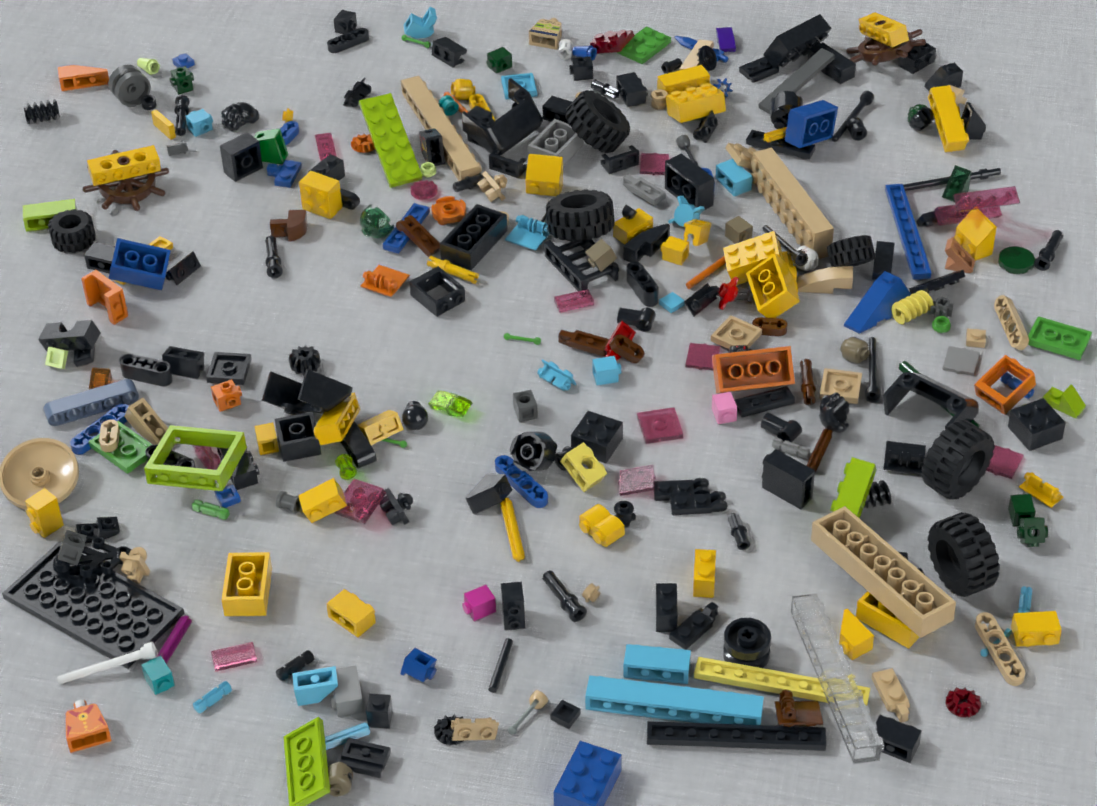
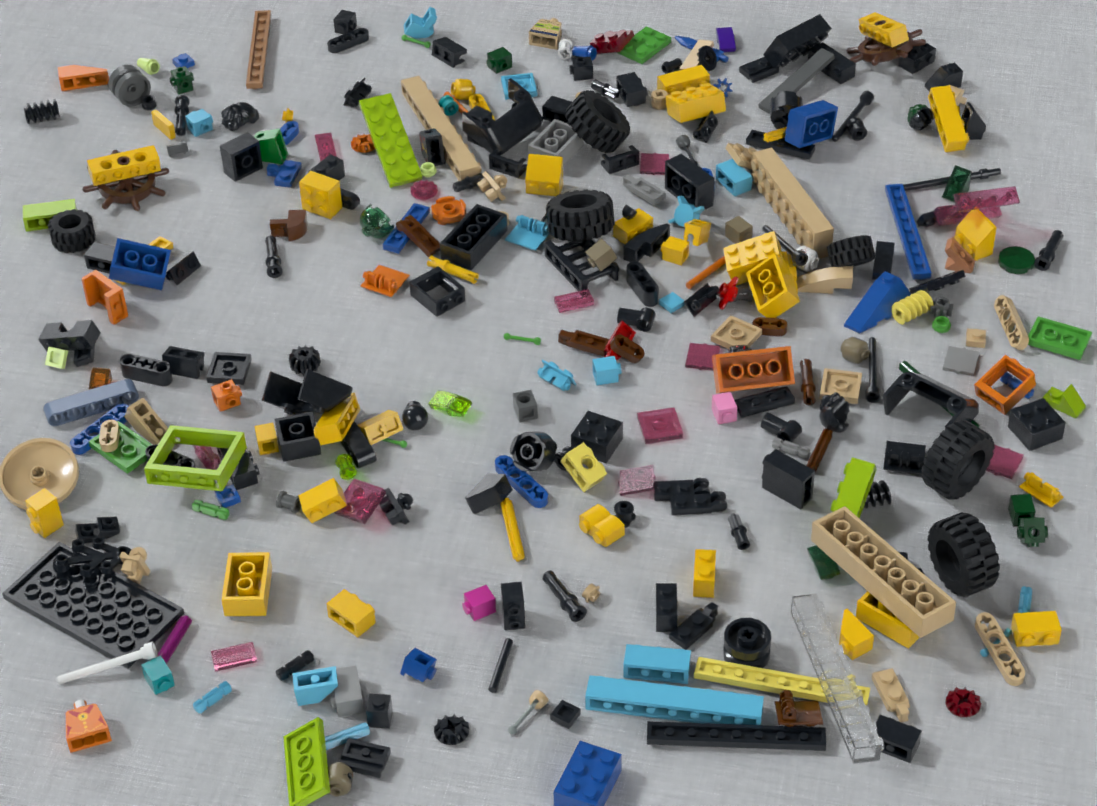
dark grey brick [58,530,87,565] -> none
tan hinge [451,717,499,741] -> none
none -> medium nougat plate [246,10,271,89]
none -> clear green slope [807,545,840,580]

